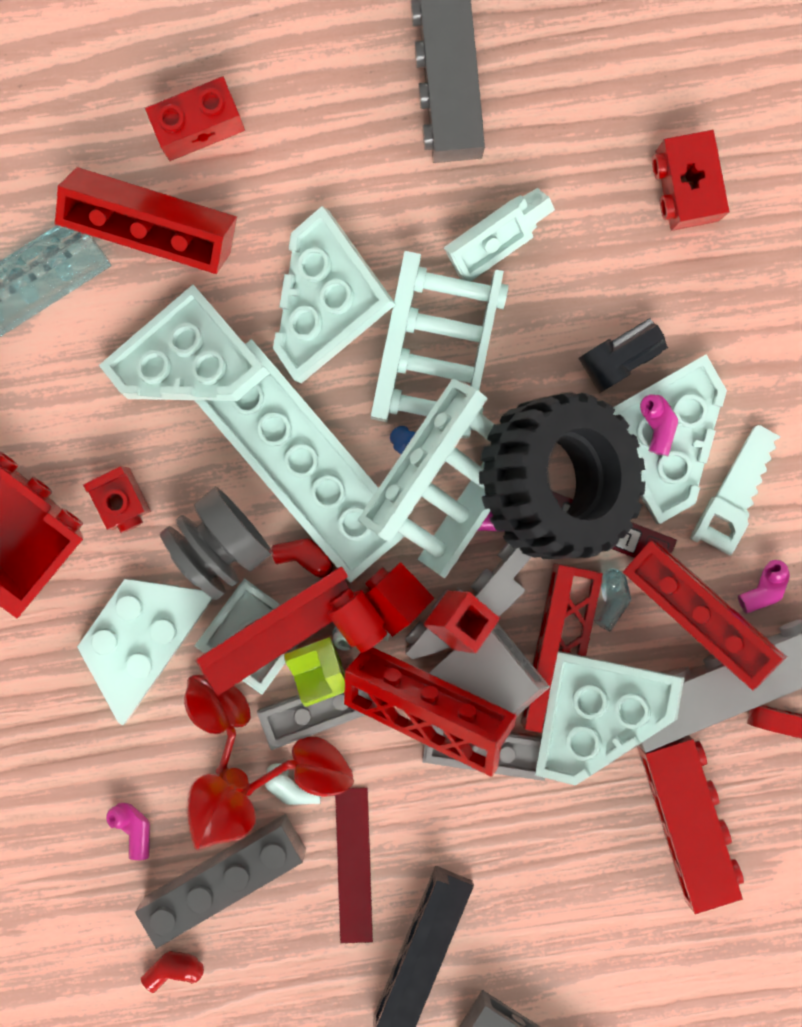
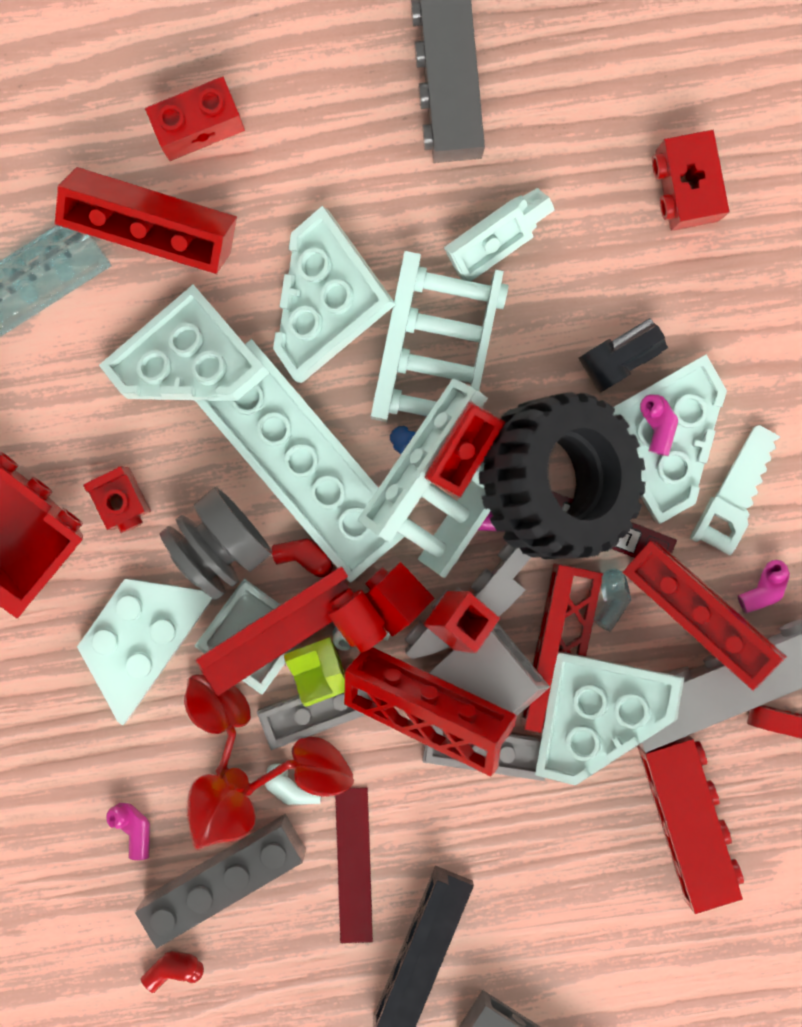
none -> red slope [424,401,505,498]

